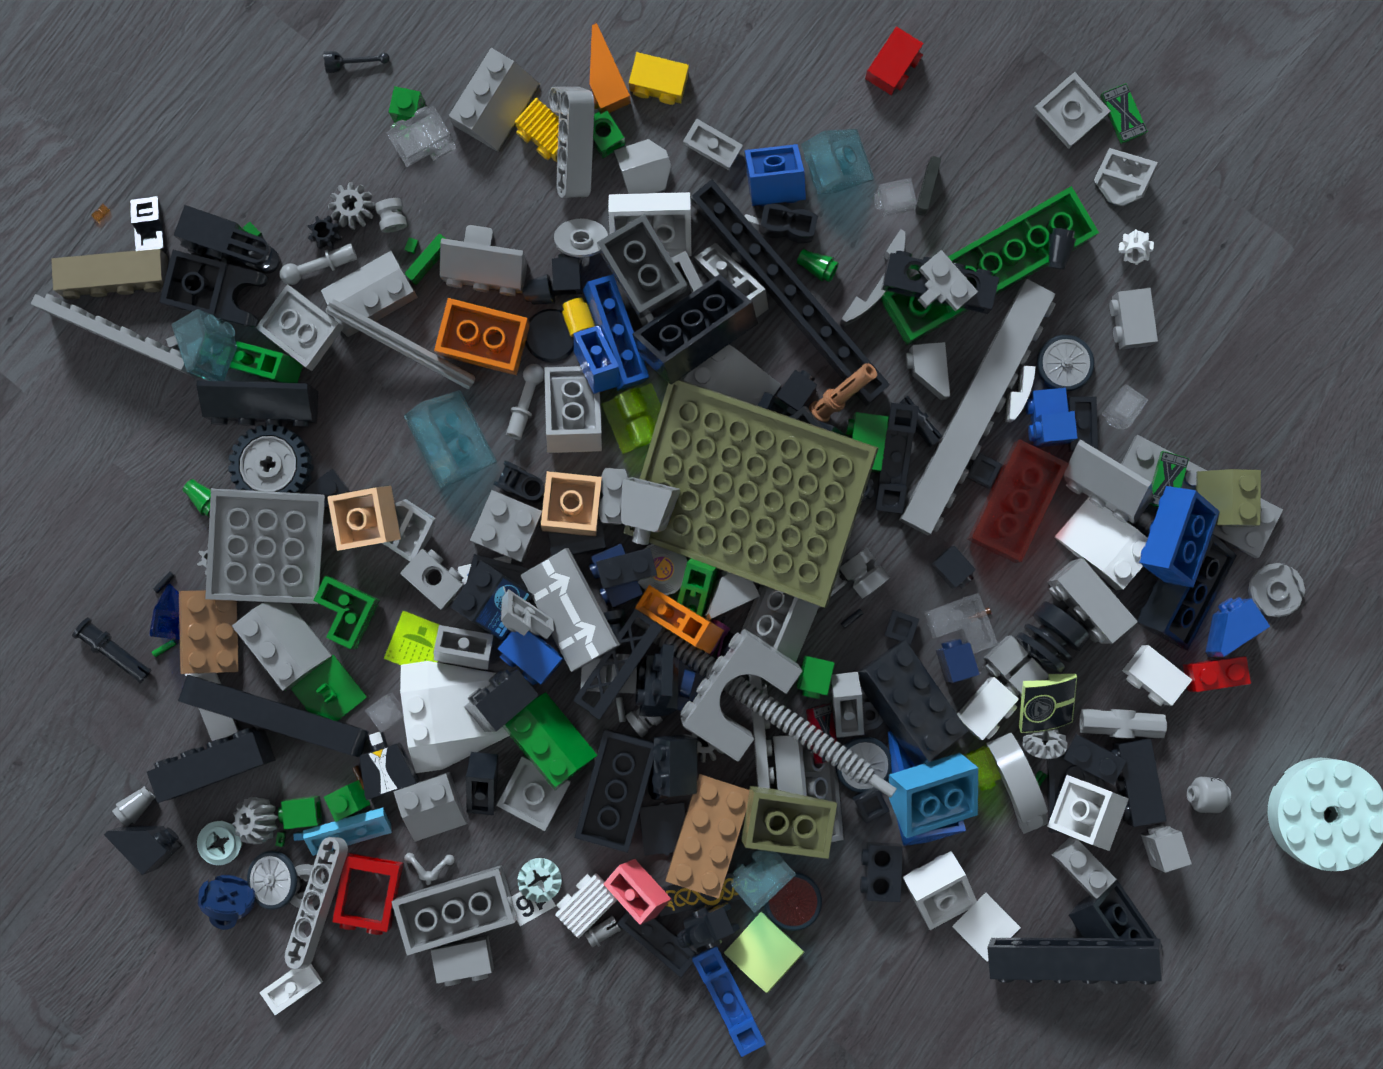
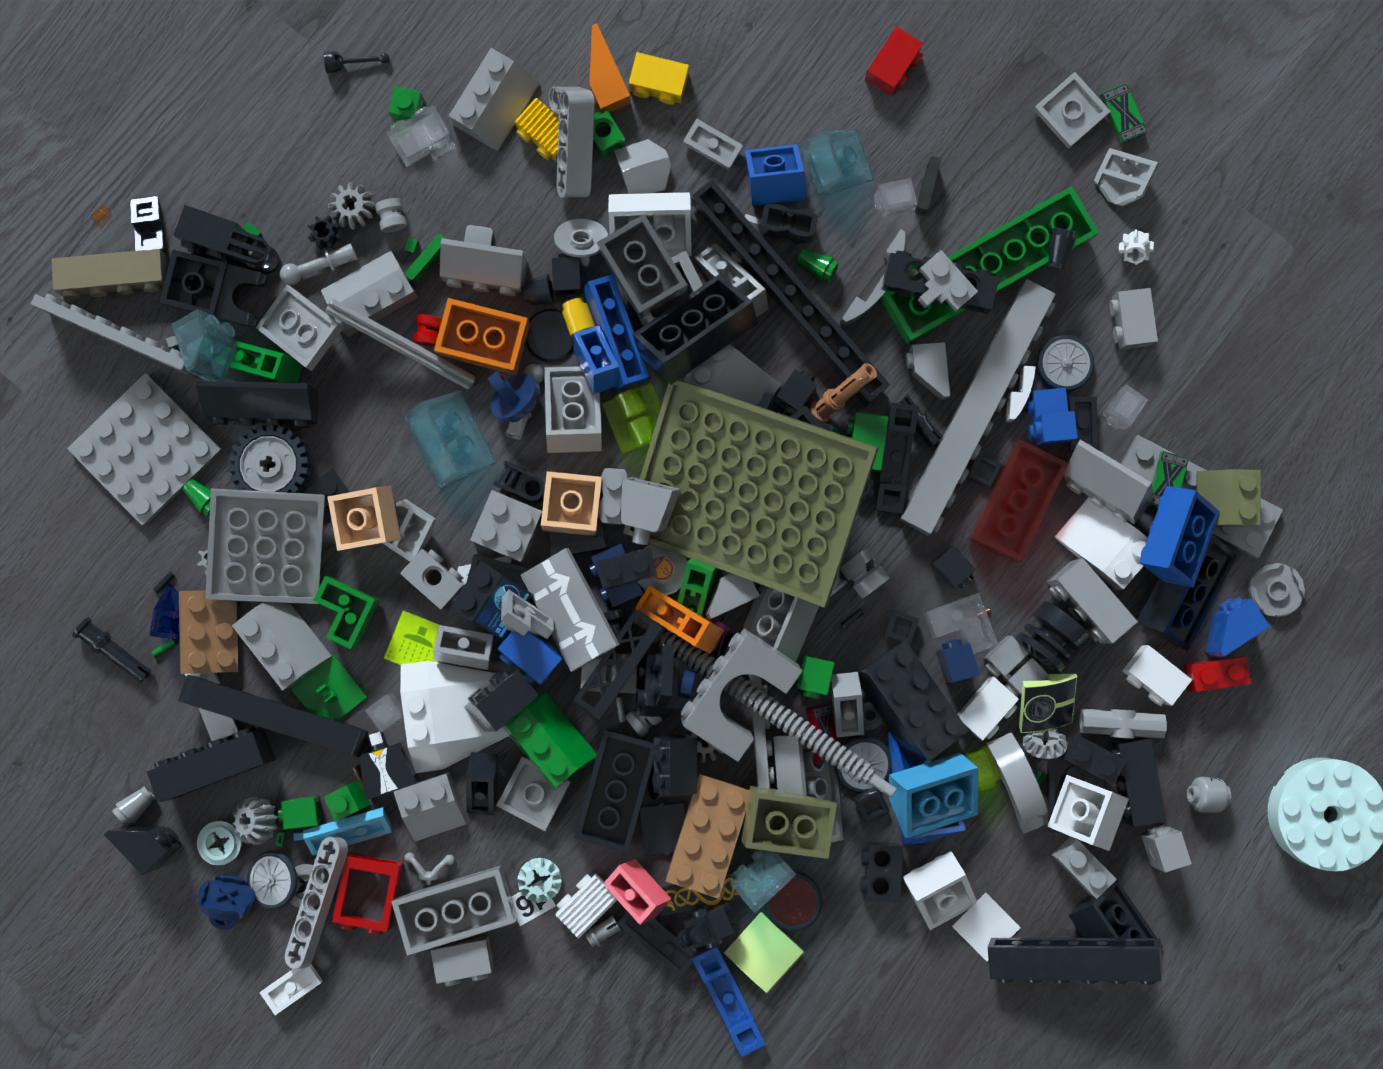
none -> light grey plate [67,373,223,526]
none -> red wheel [413,314,442,347]
none -> dark blue tile [488,371,540,423]

